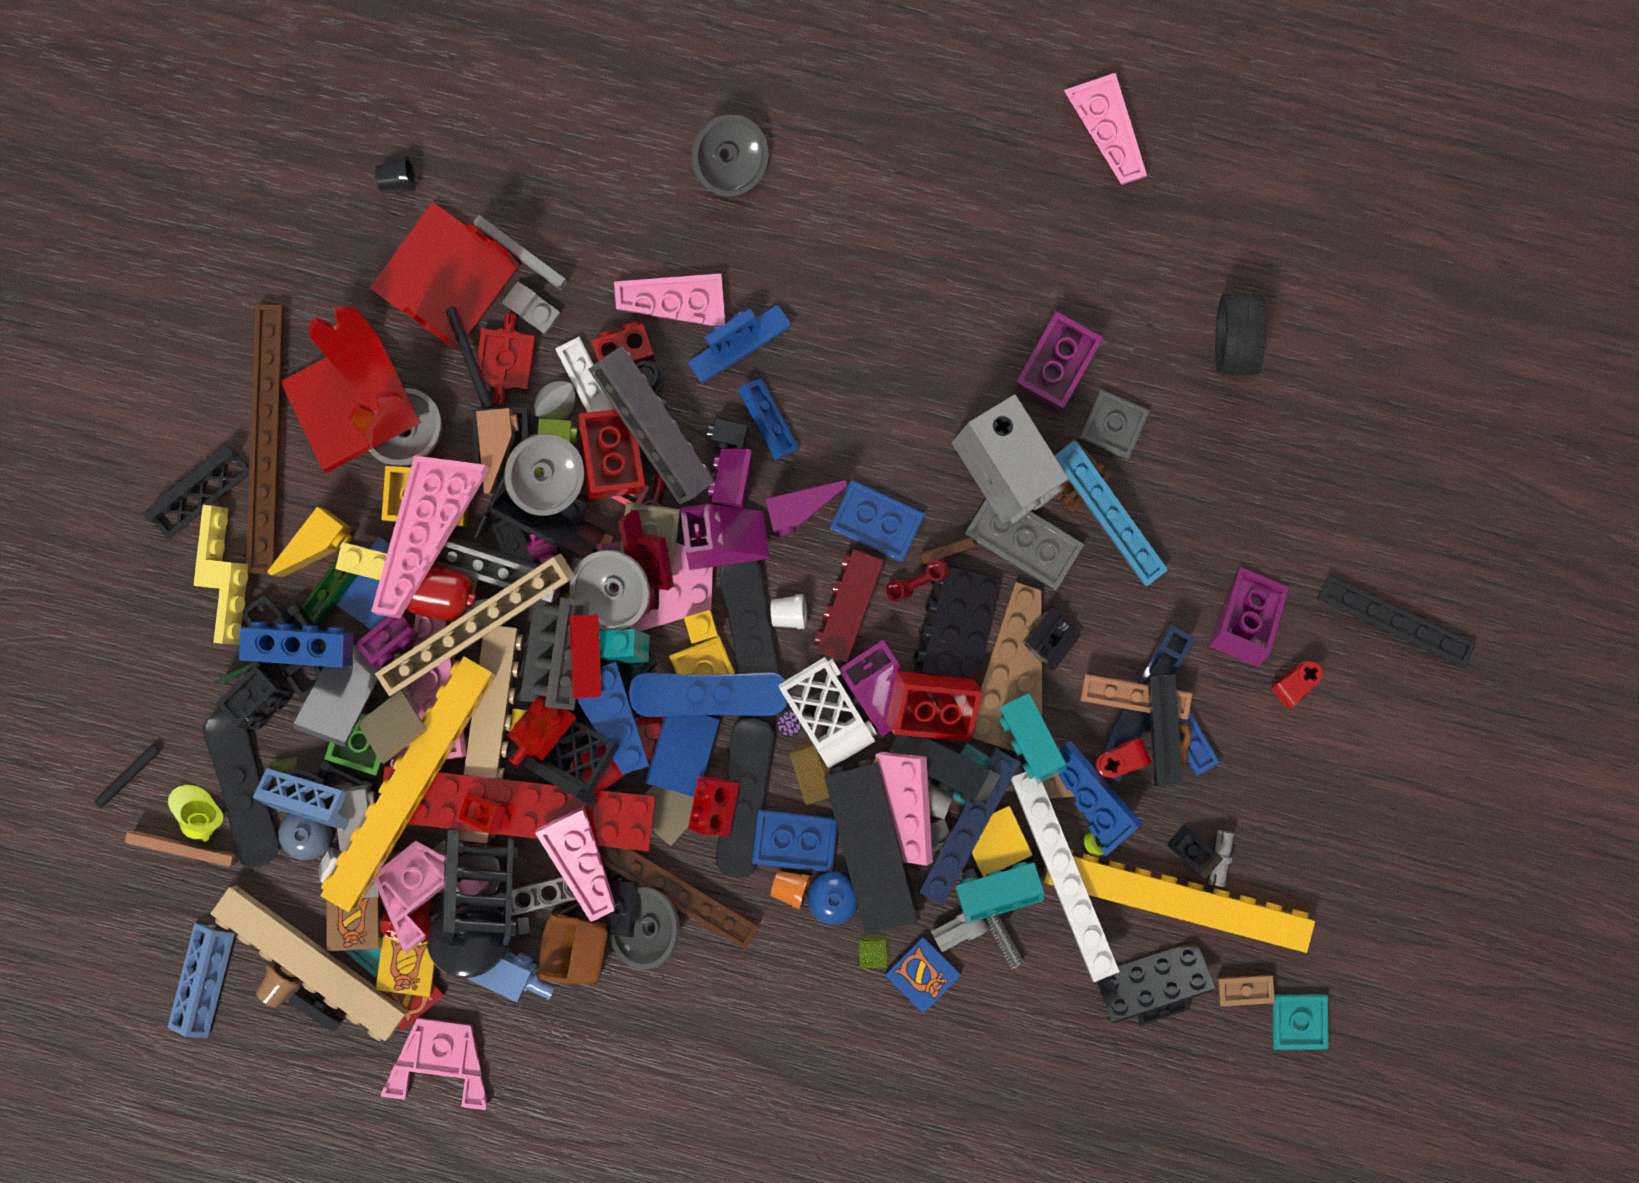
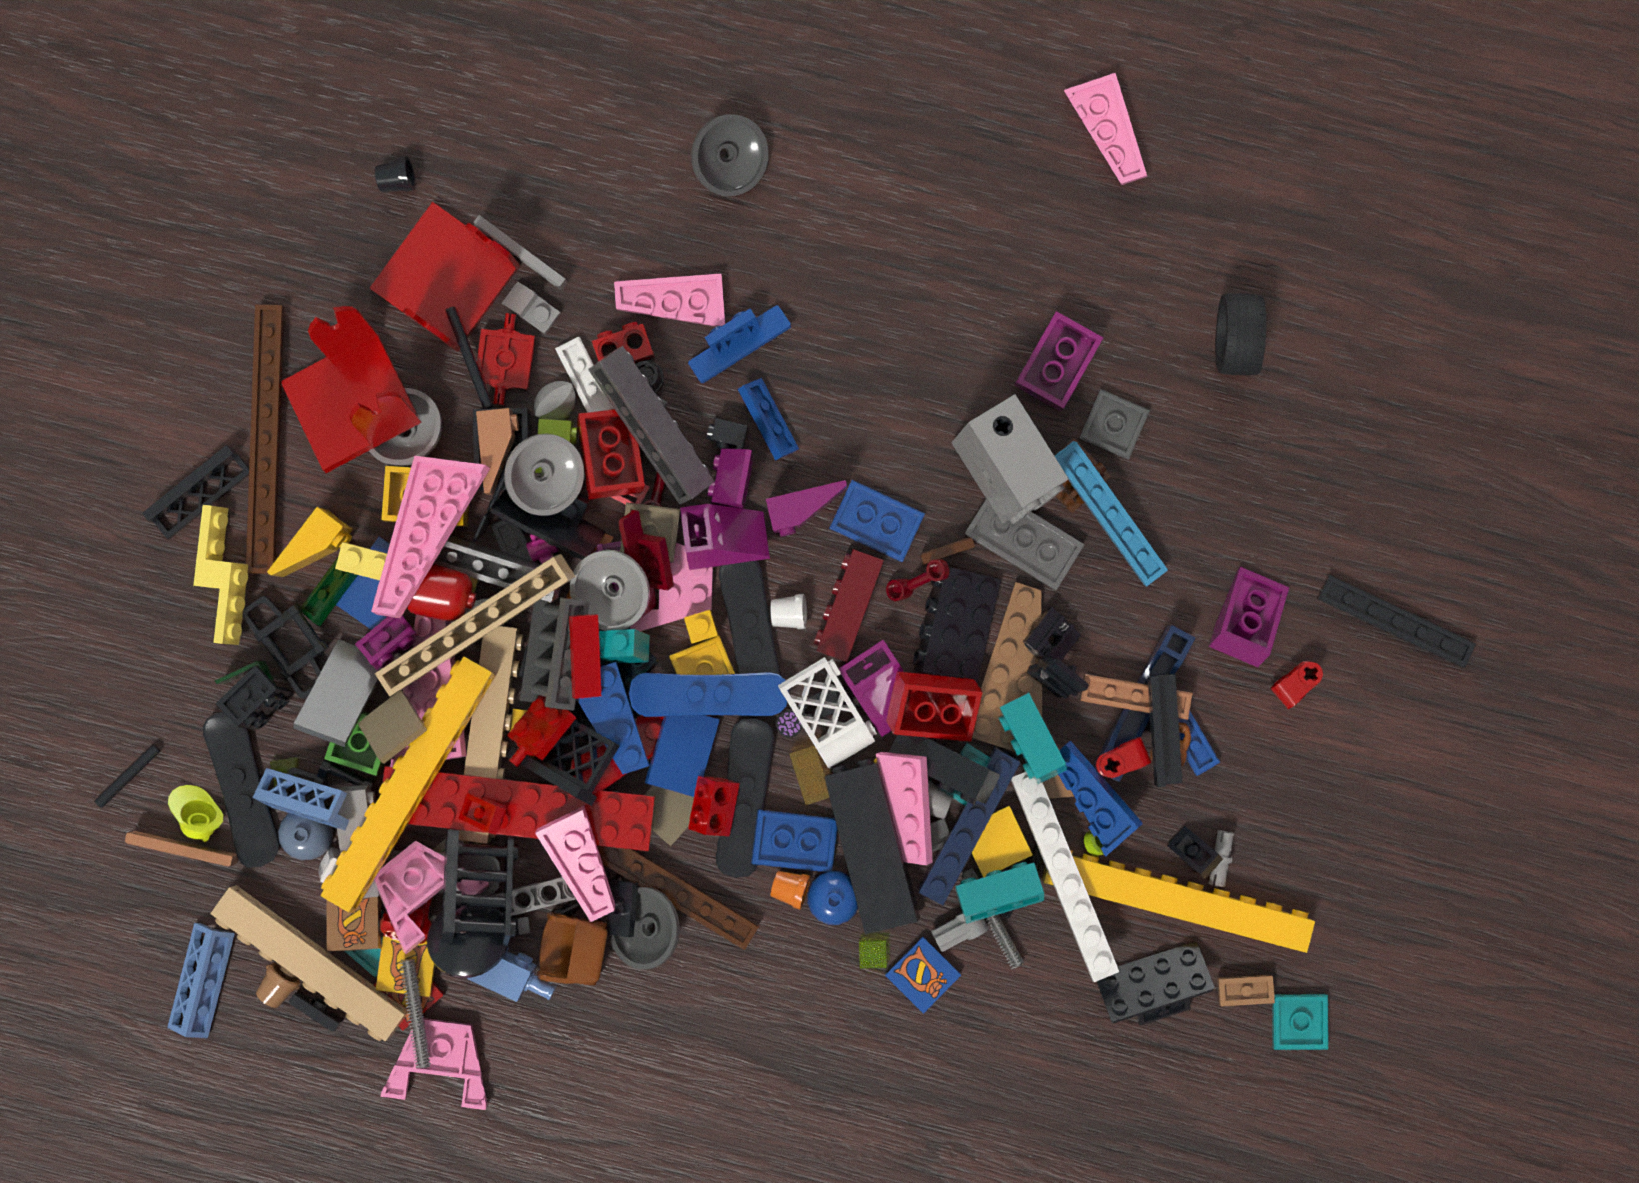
blue brick [239,621,354,668] -> none
none -> light grey axle [399,959,431,1068]
none -> black piece [1027,655,1089,699]

